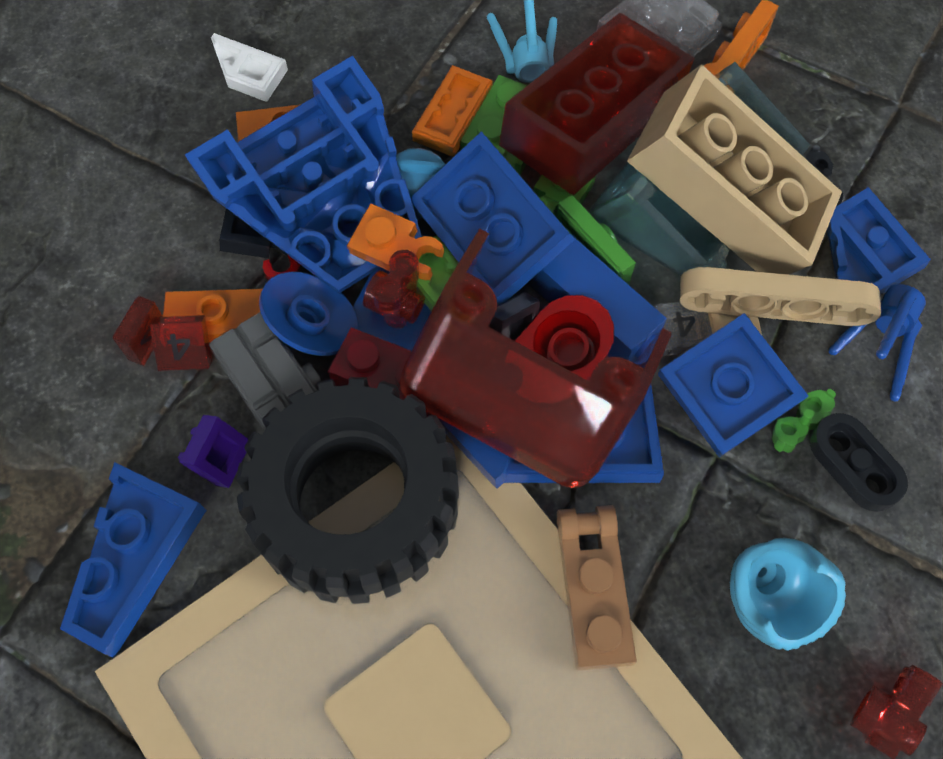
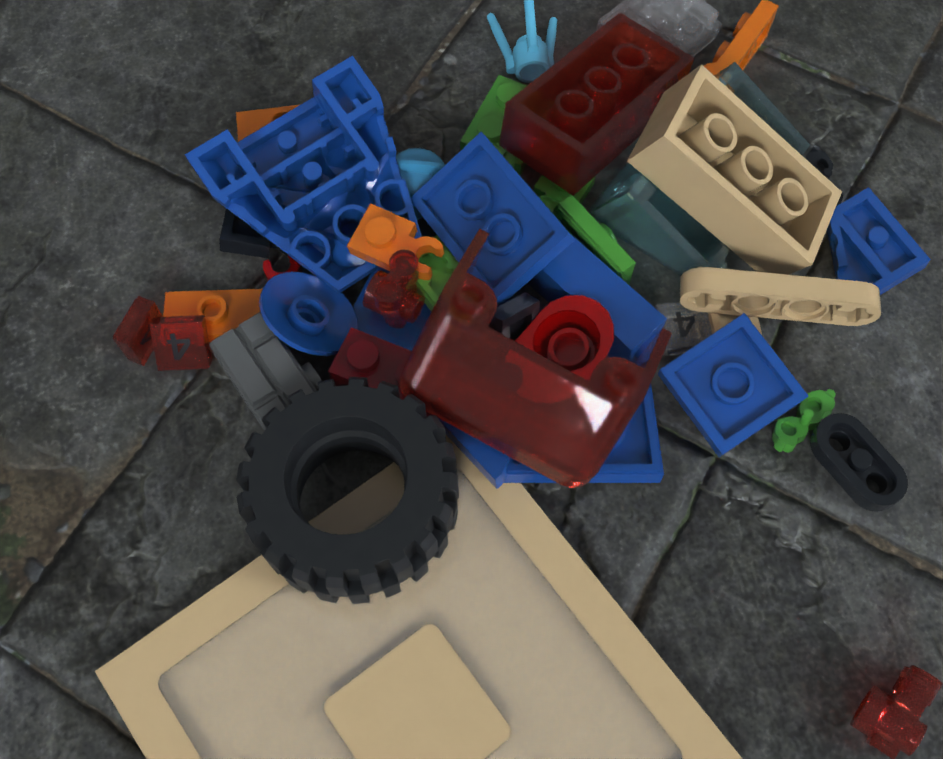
blue wing [60,462,207,658] -> none
dark purple tile [178,415,248,488] -> none
white tile [211,33,288,102] -> none
orange plate [412,65,493,157] -> none
medium nougat plate [557,505,637,671] -> none
medium azure piece [730,538,846,651] -> none
blue plant [828,284,926,402] -> none

